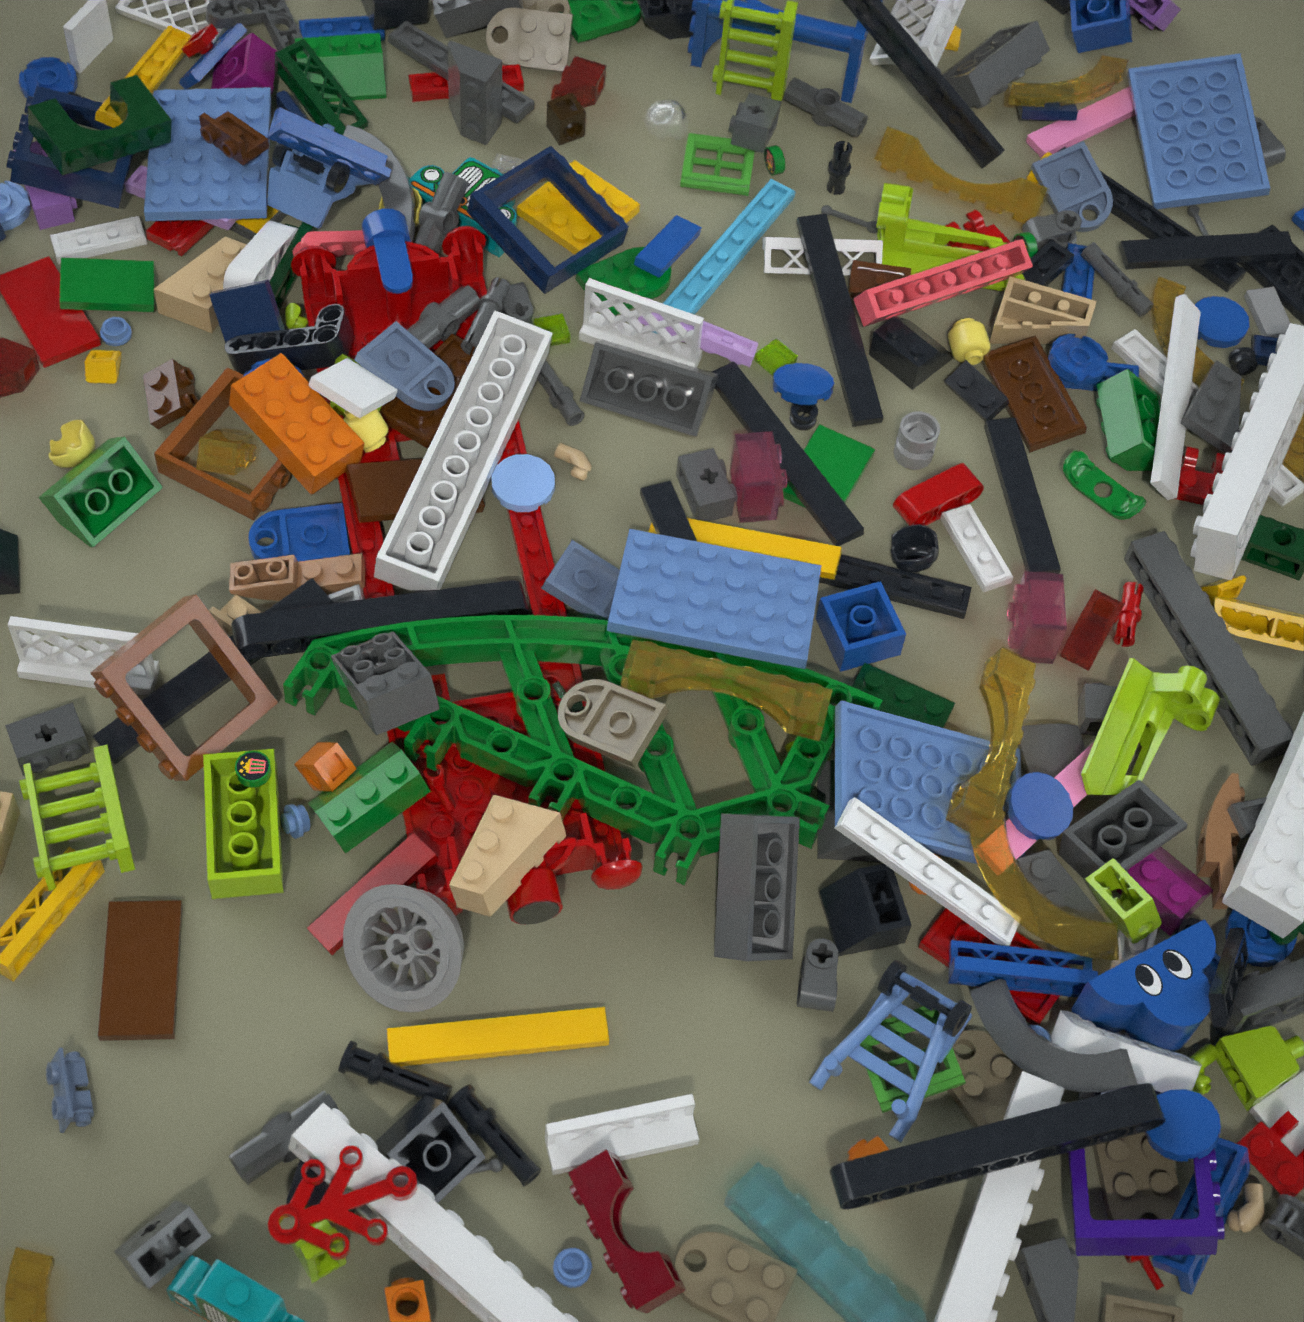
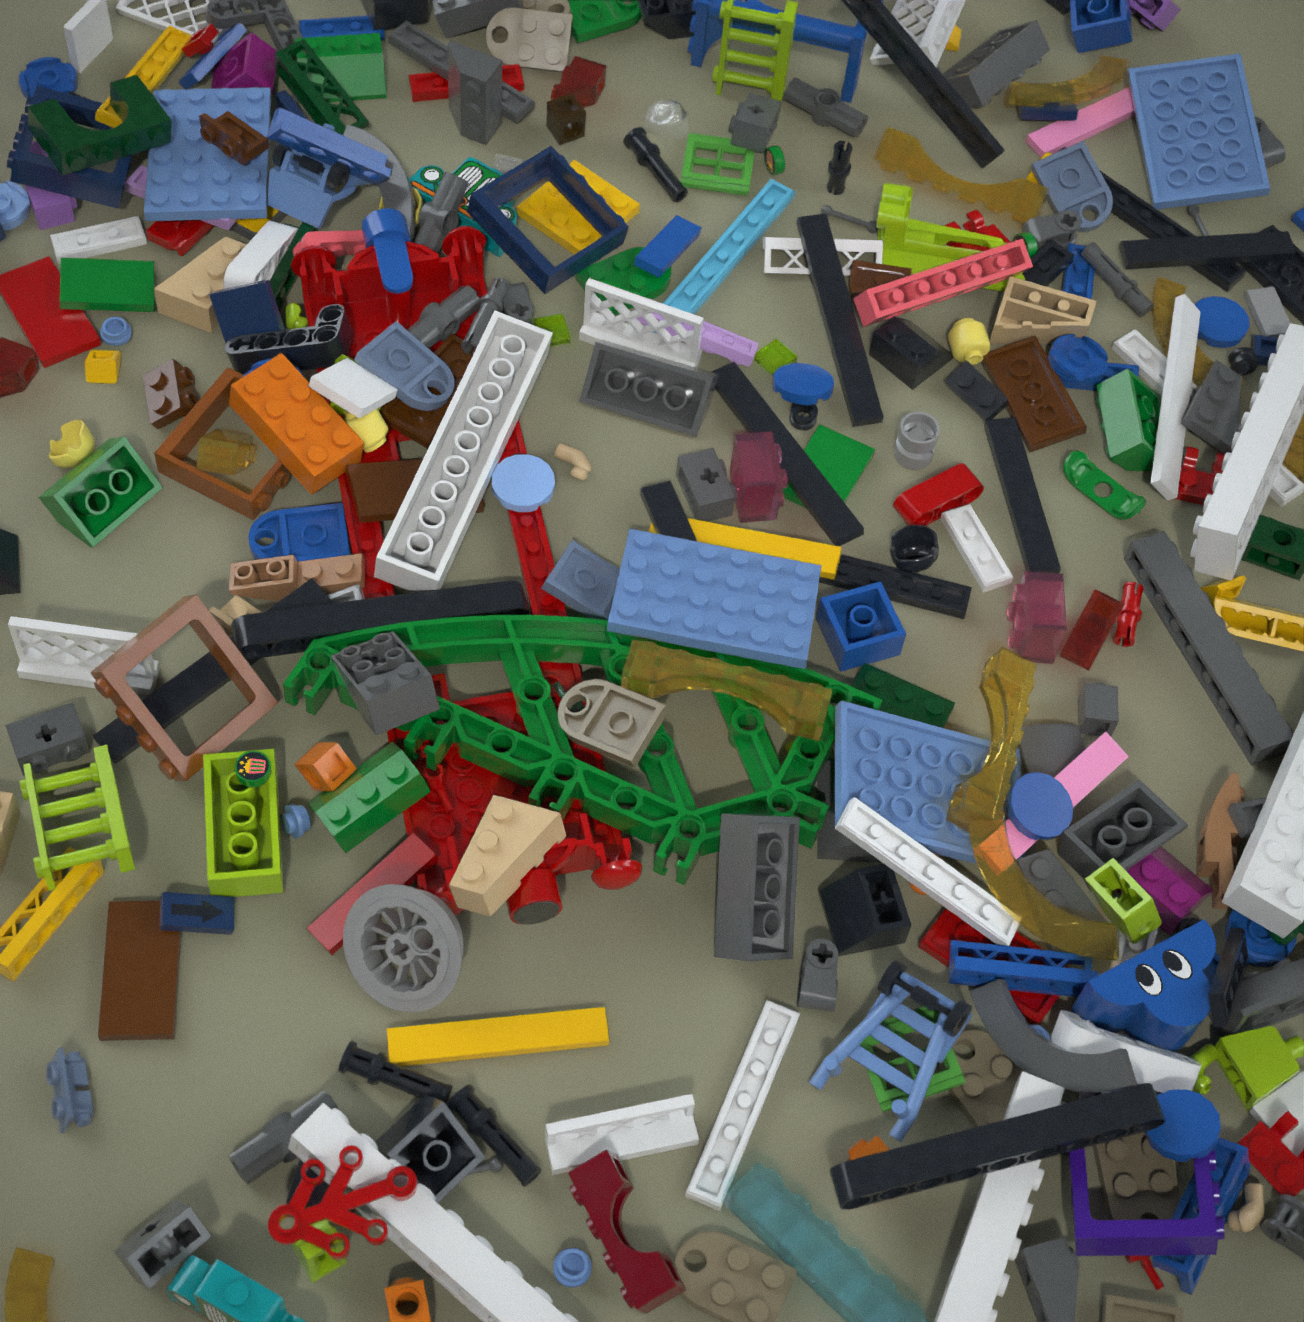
dark grey pin [537,360,585,426] -> none
lime panel [1081,658,1220,795] -> none
none -> dark blue tile [160,892,234,935]
none -> black pin [623,127,688,203]
none -> white tile [685,1000,800,1211]

